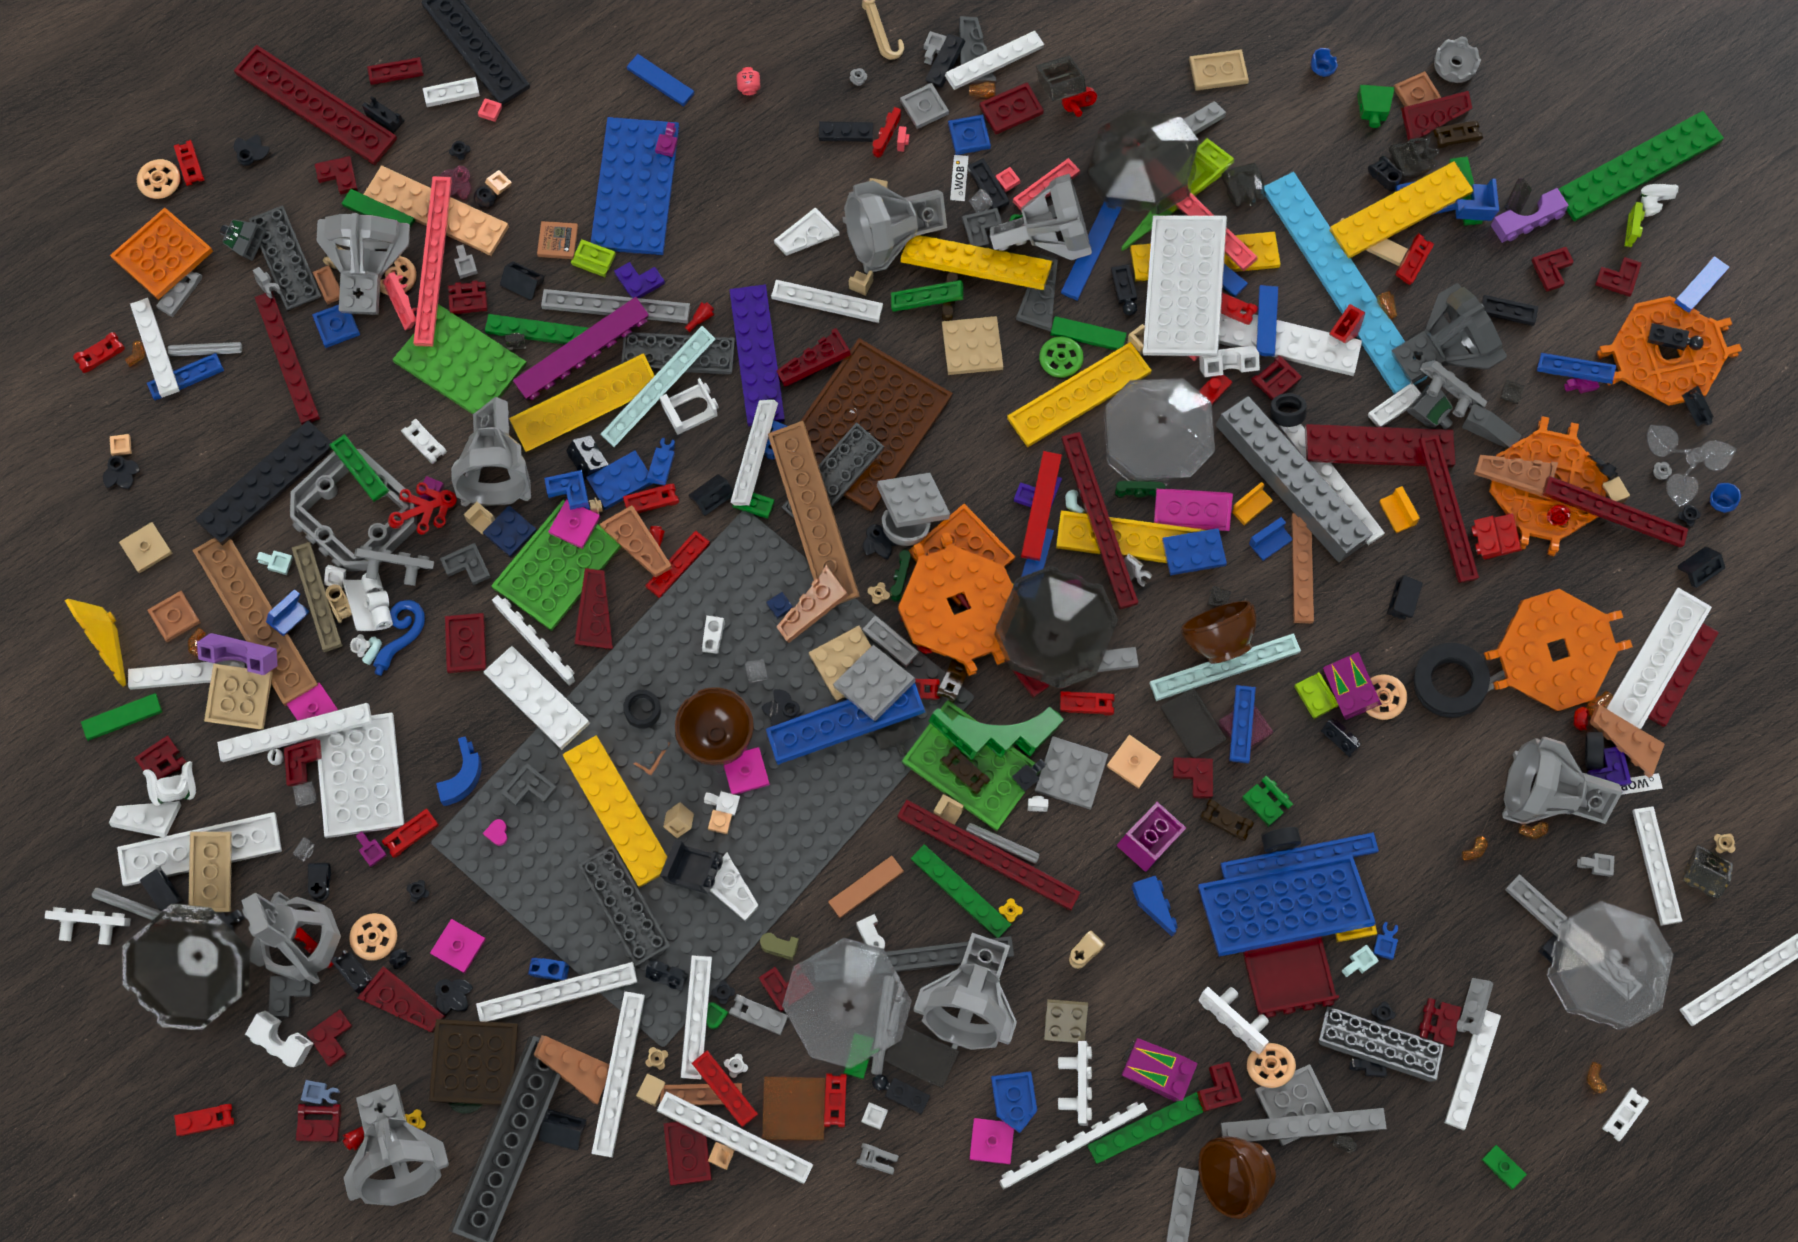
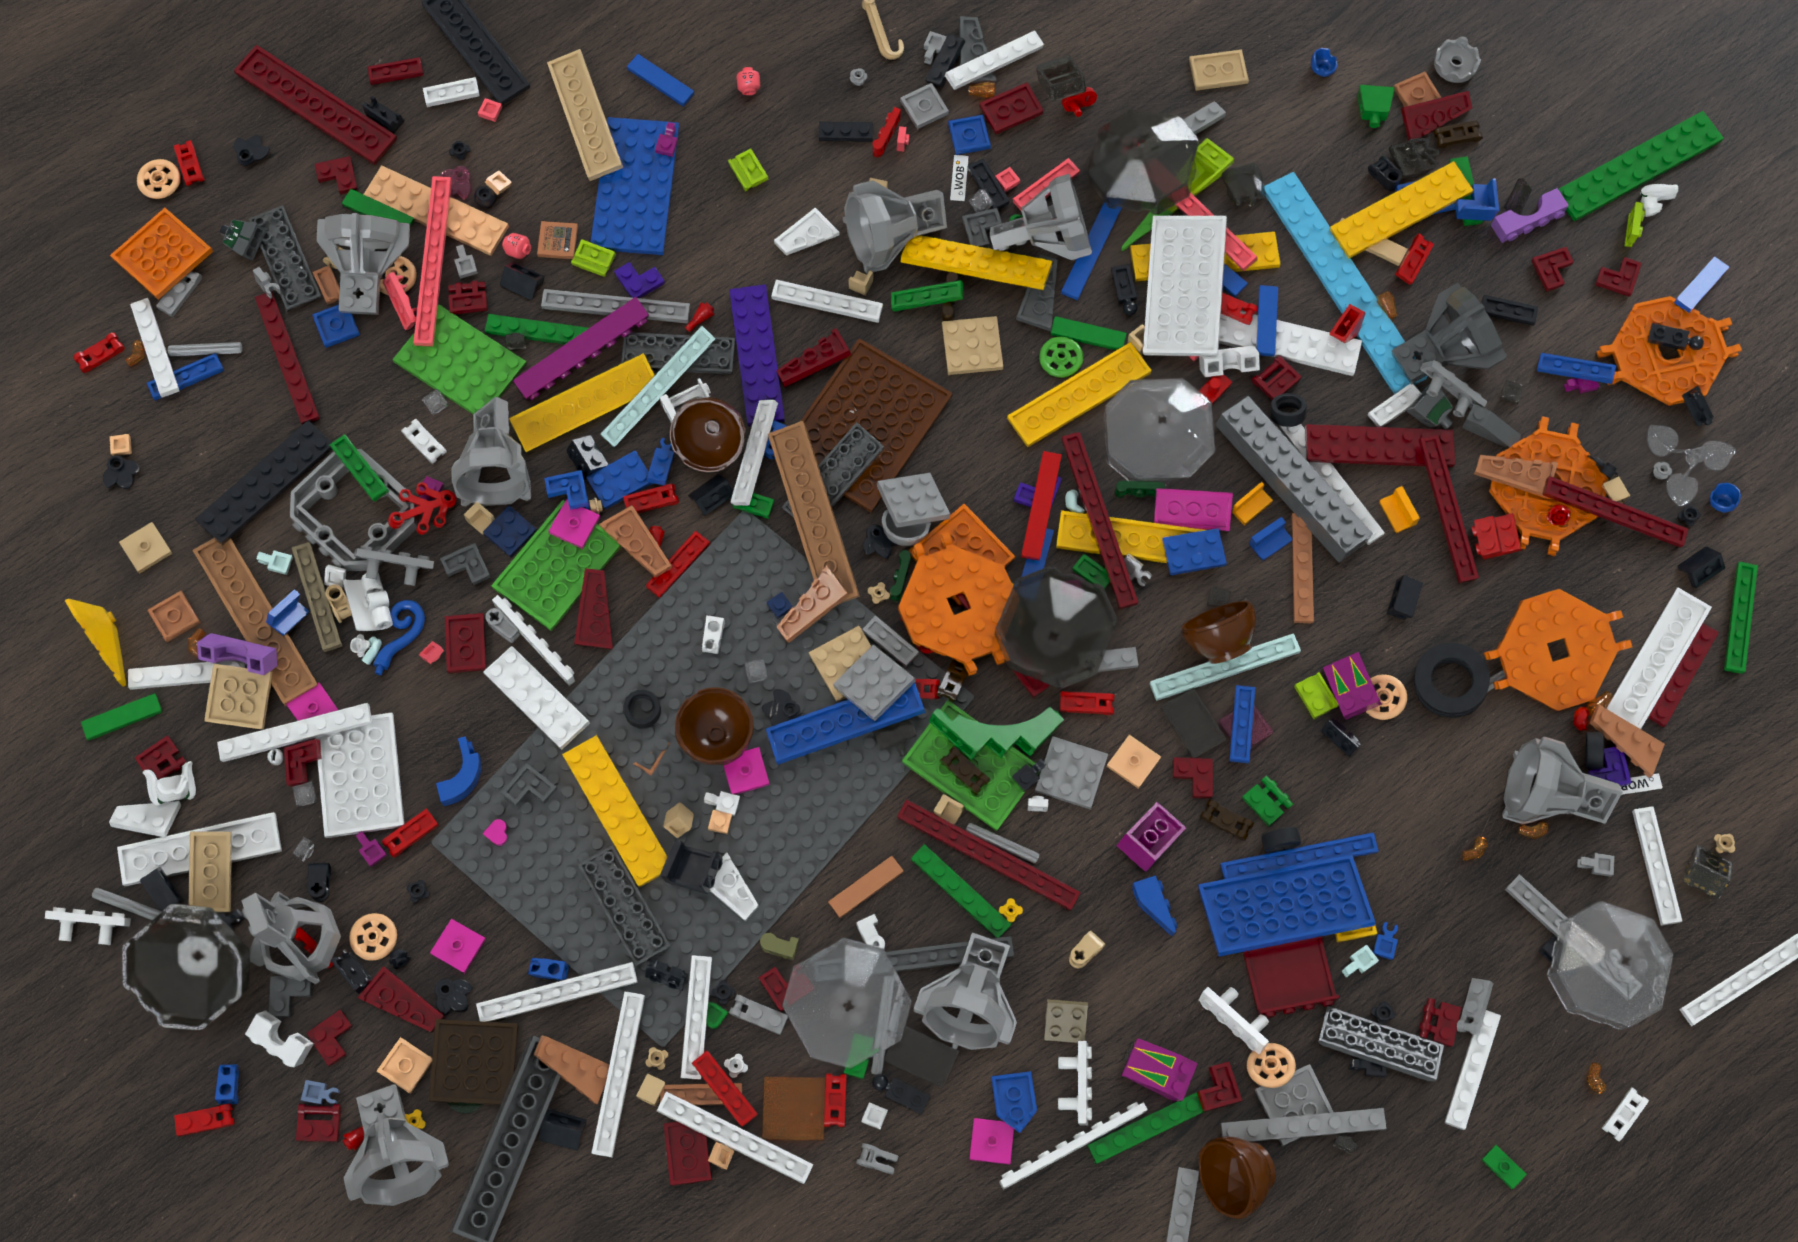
none -> blue leg [215,1064,239,1104]
none -> light nougat plate [377,1037,432,1094]
none -> coral plate [419,641,444,664]
none -> clear plate [422,389,449,416]
none -> light grey piece [486,608,520,643]
none -> coral head [503,233,531,259]
none -> tan plate [547,49,623,181]
none -> reddish brown rock [670,397,746,472]
none -> lime plate [728,149,769,192]
none -> green plate [1072,554,1110,592]
none -> green plate [1724,562,1758,674]

